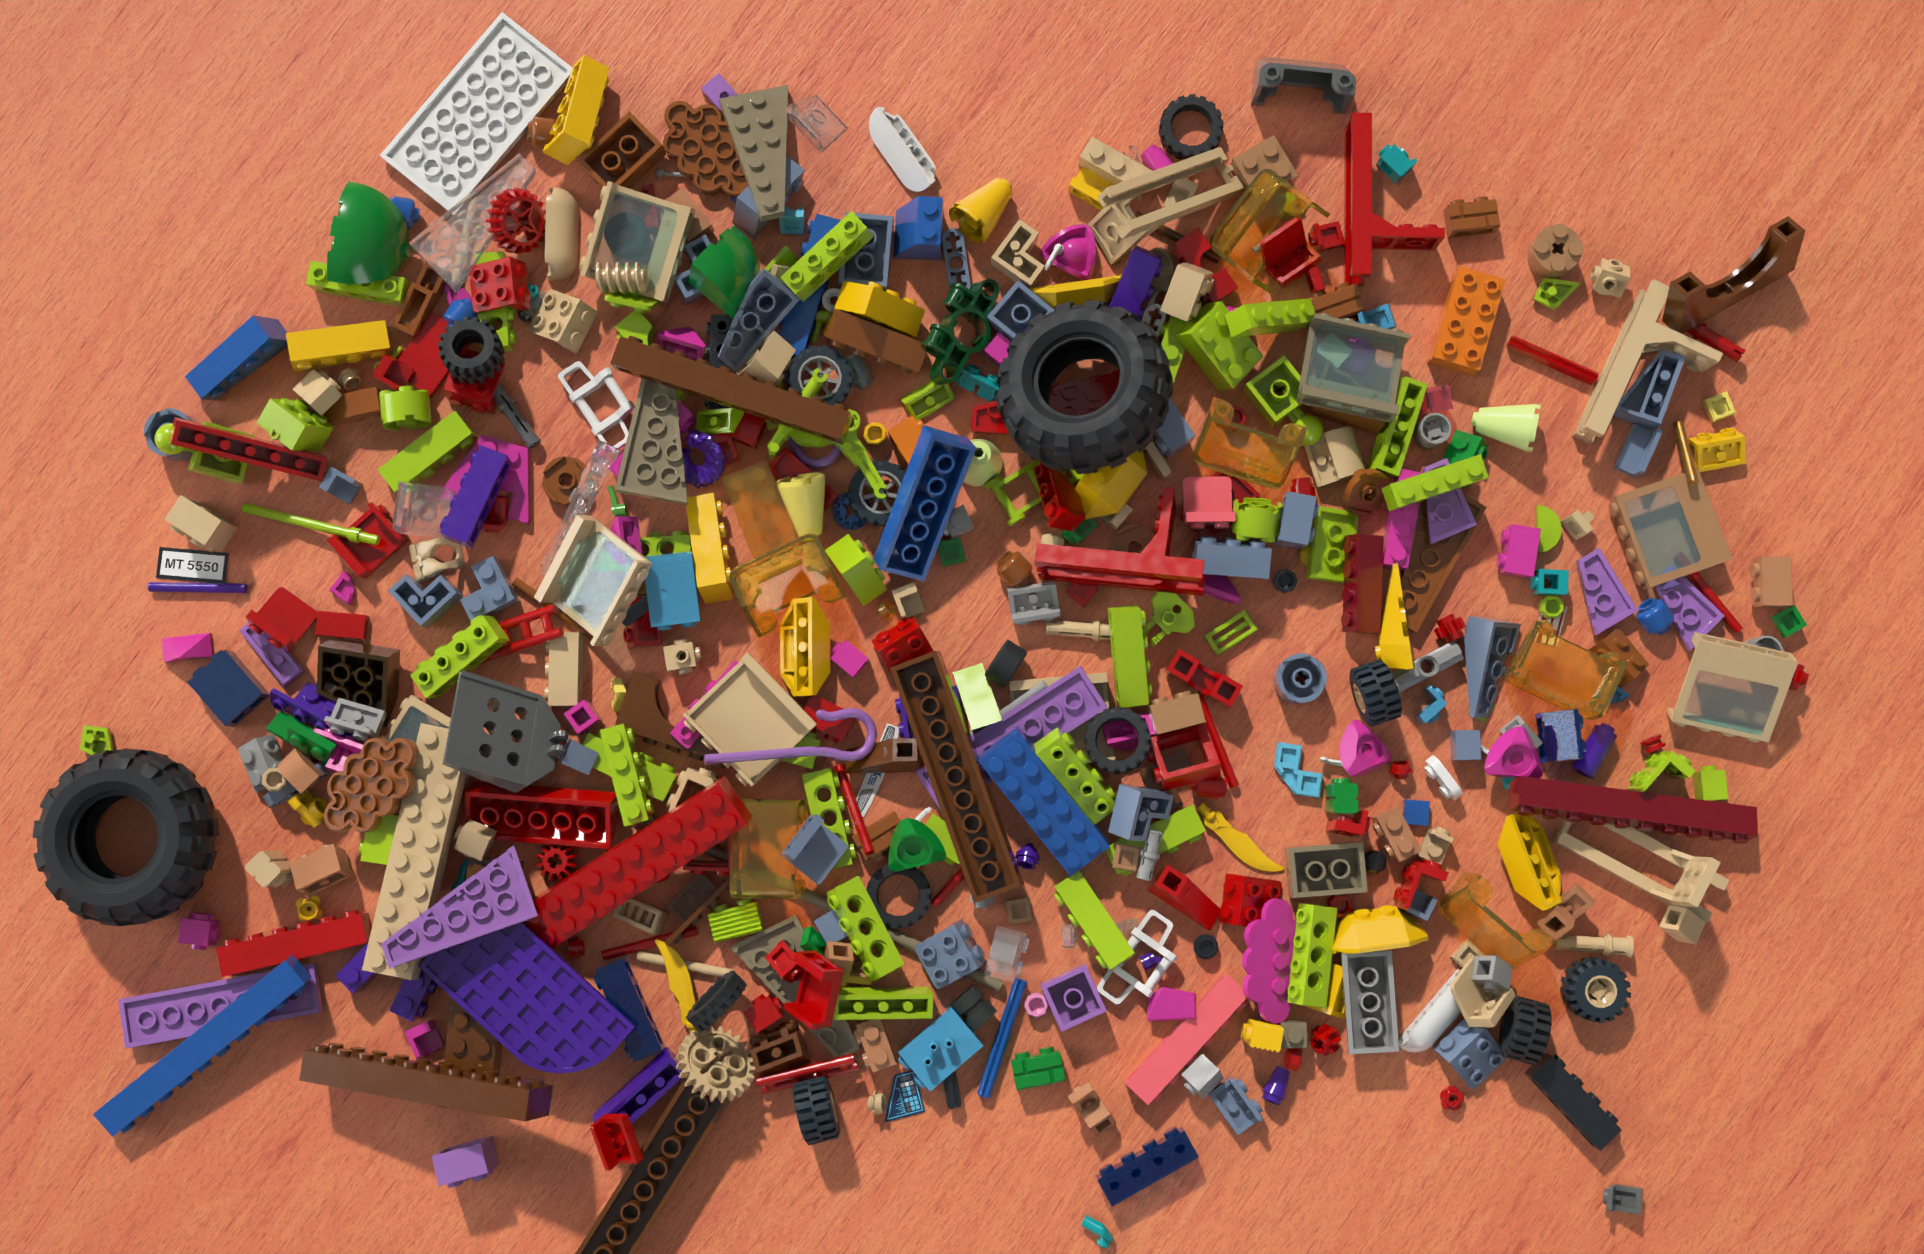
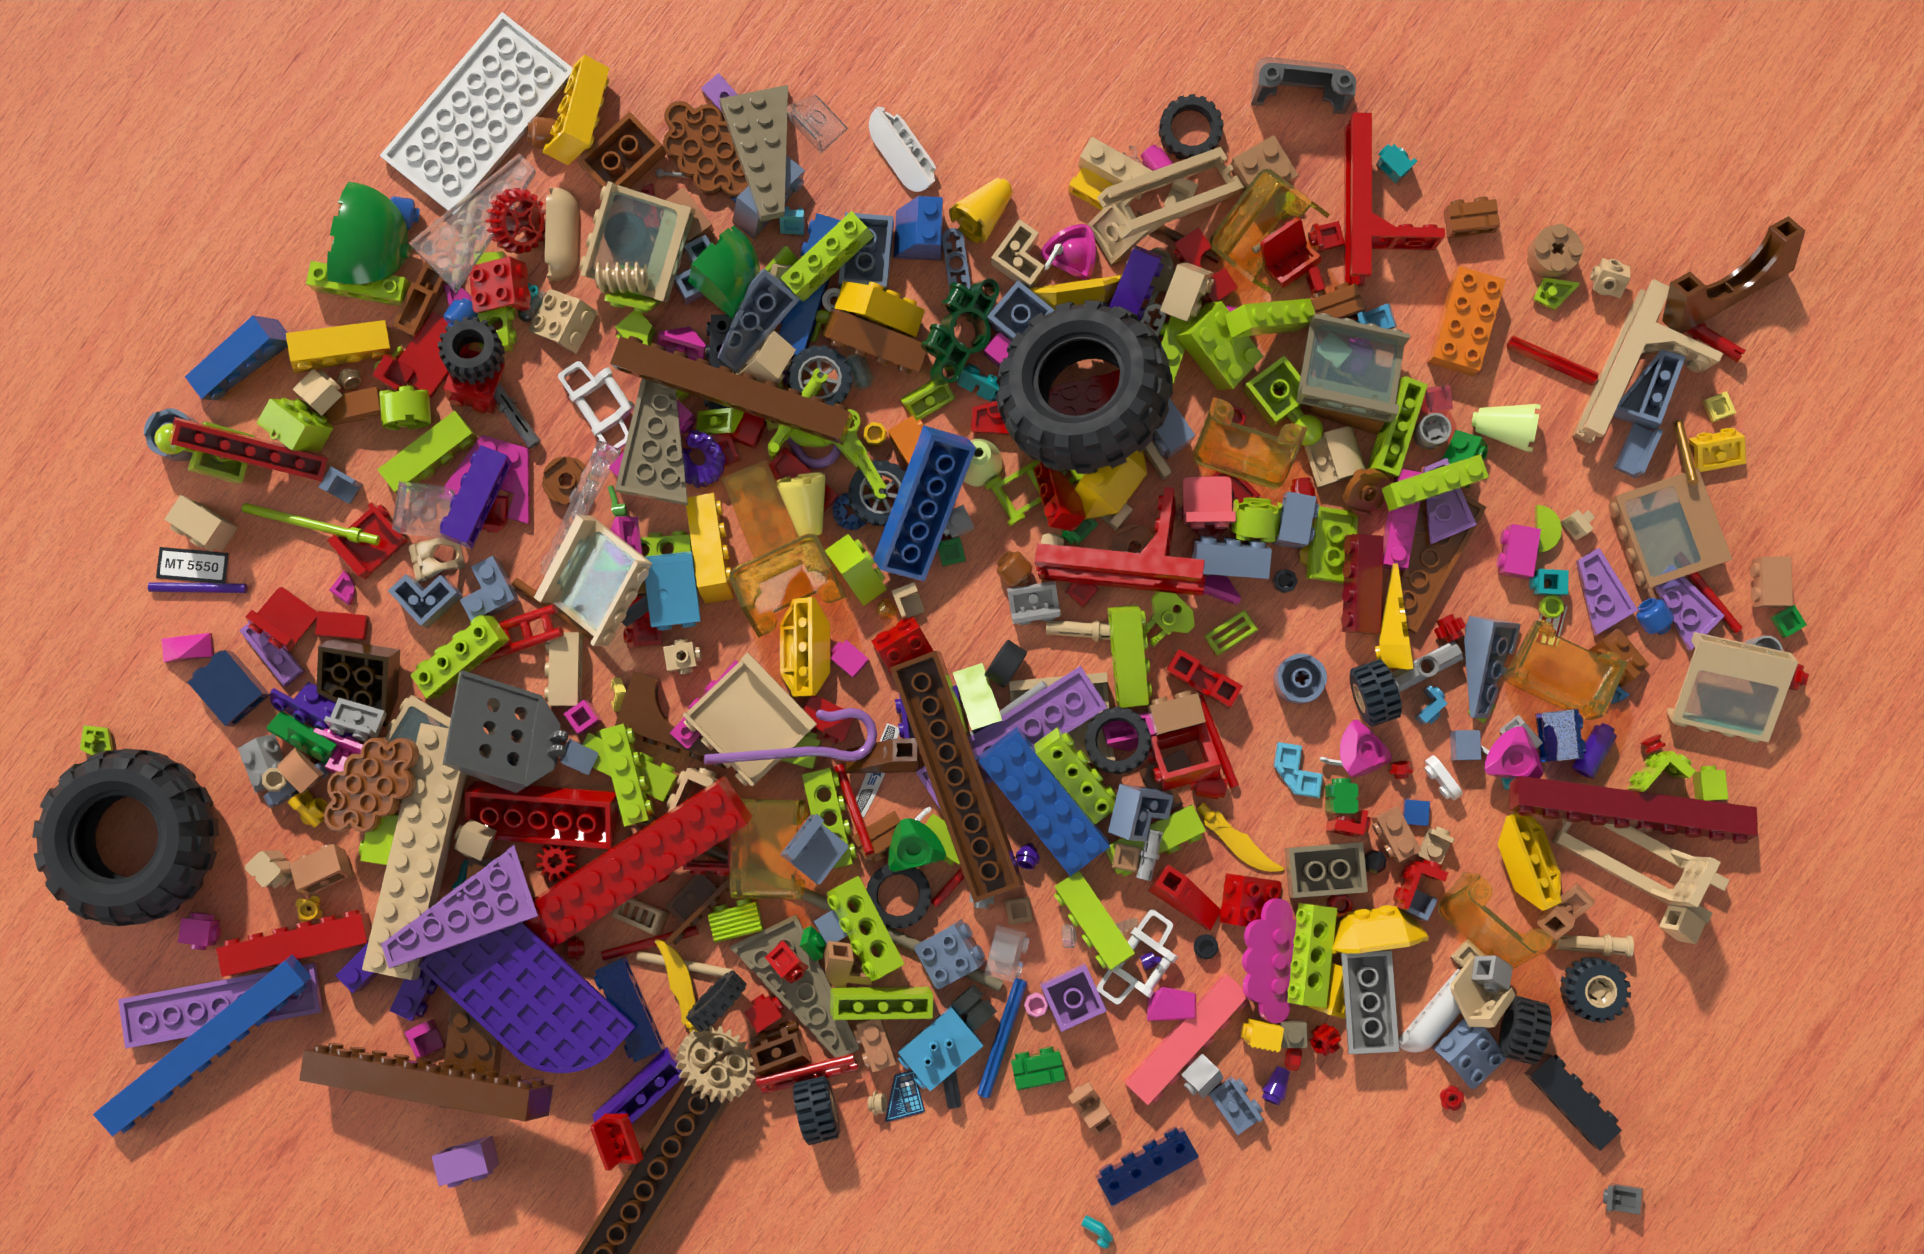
red panel [784,951,844,1030] -> none

